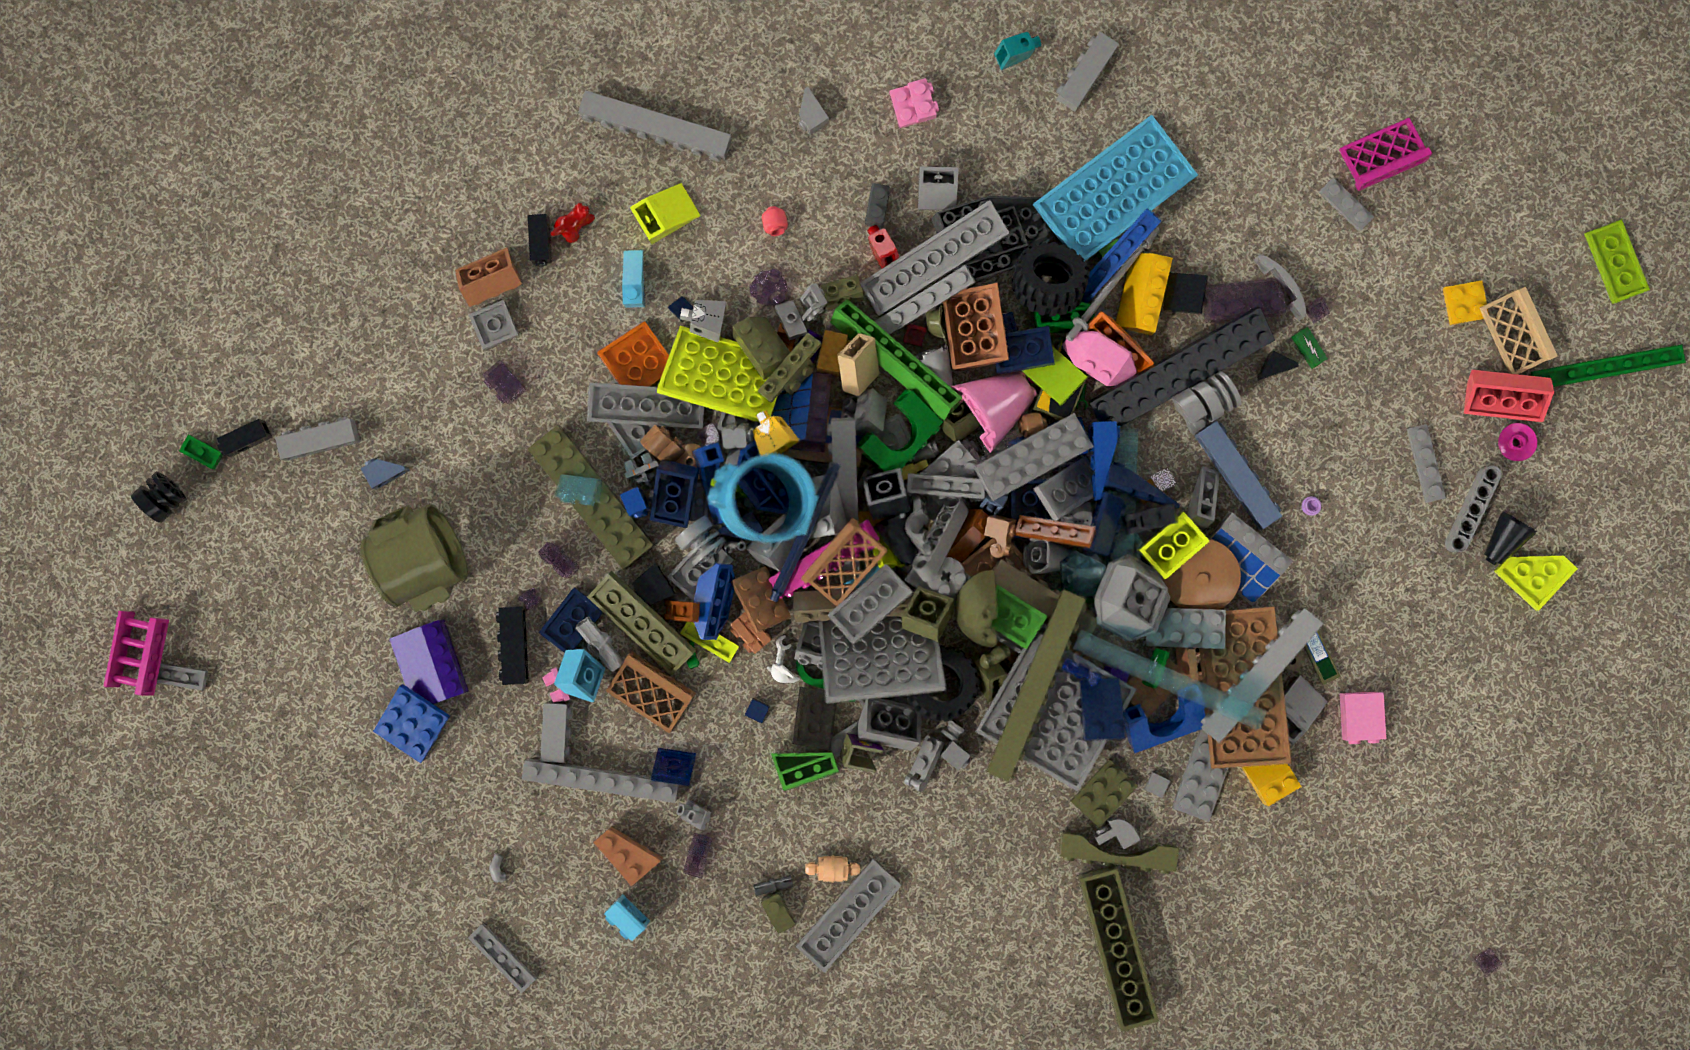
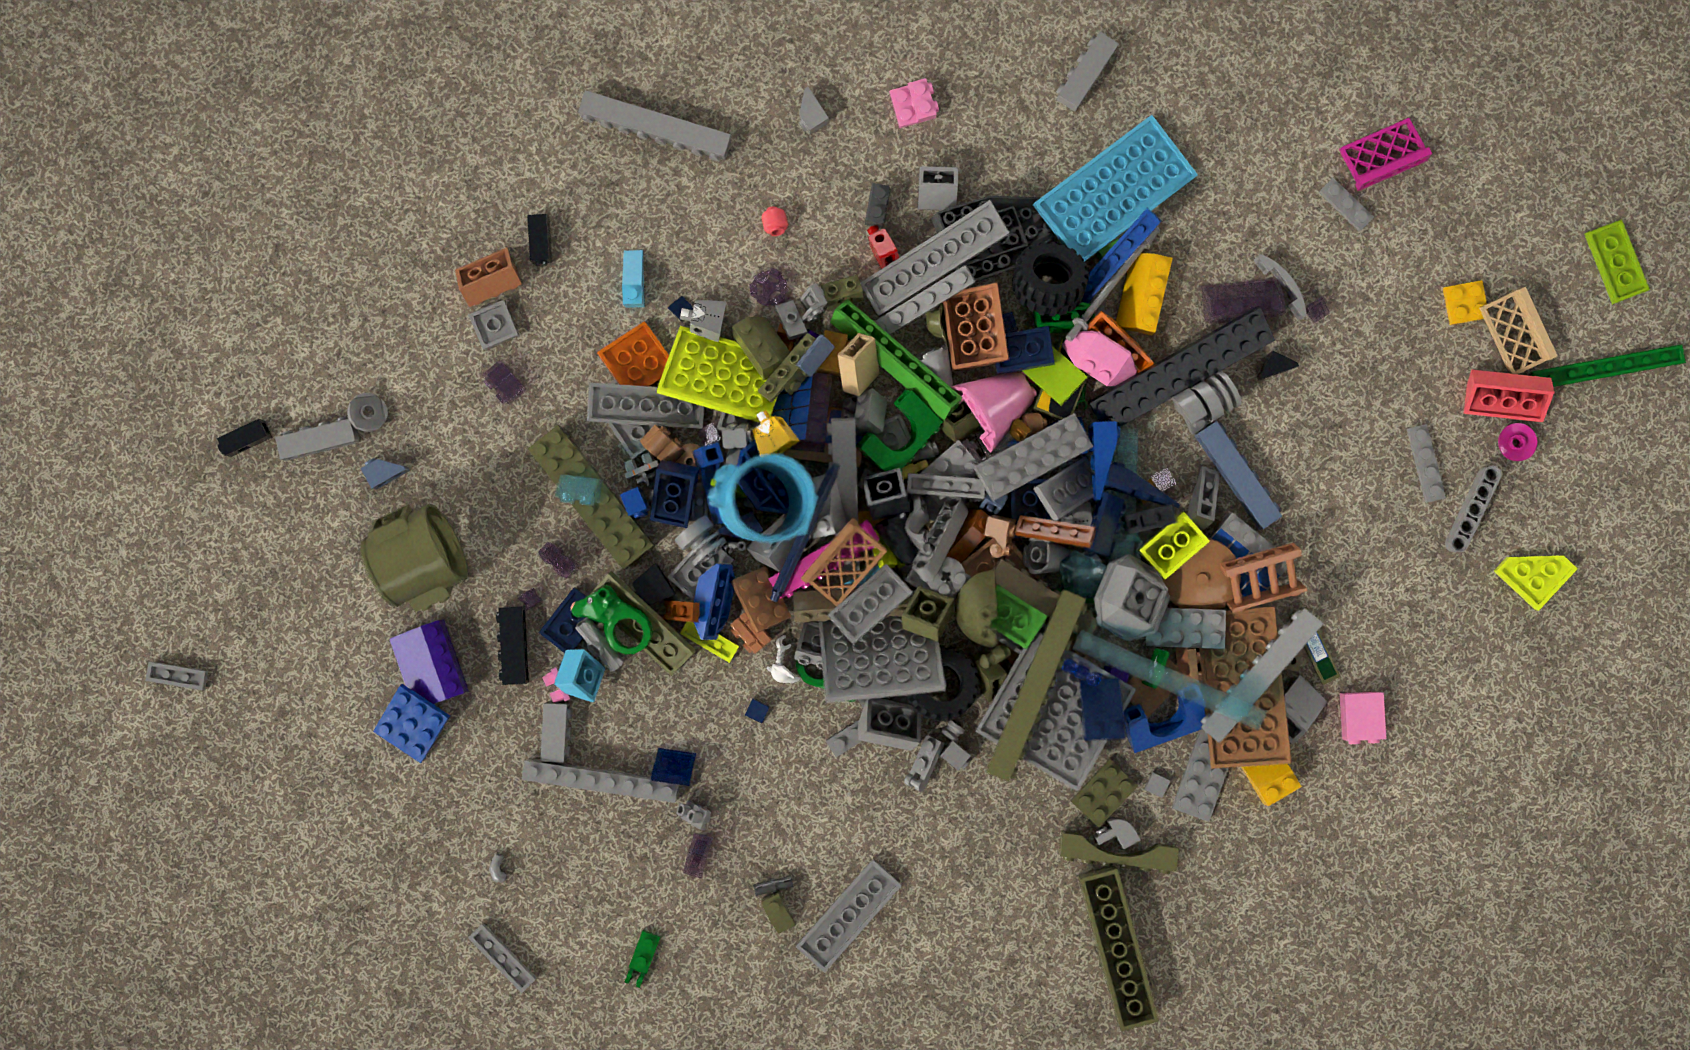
dark pink fence [103,611,169,696] -> none
black wheel [131,471,186,523] -> none
green plate [179,434,223,470] -> none
red animal [551,203,595,243] -> none
nougat wedge [593,826,663,887] -> none
medium azure slope [604,894,650,941] -> none
medium nougat fence [606,651,696,733] -> none
neon yellow slope [630,183,701,244] -> none
green hand [687,641,699,669] -> none
bright green wedge [771,753,840,791] -> none
clear smoke plate [792,687,837,750] -> none
light nougat piece [805,855,860,883] -> none
olive piece [839,733,883,773] -> none
dark red plate [903,324,926,348] -> none
teal torso [994,32,1041,70] -> none
black tile [1163,272,1208,314] -> none
green slope [1291,327,1328,369] -> none
lavender plate [1301,496,1321,516] -> none
slope [1473,948,1503,977] -> none
black cone [1484,511,1537,566] -> none
none -> light grey plate [347,393,388,432]
none -> green animal [571,585,653,654]
none -> green hinge [625,930,661,988]
none -> sand blue slope [796,335,835,377]
none -> pearl gold plate [1009,418,1032,442]
none -> nougat fence [1219,543,1307,612]

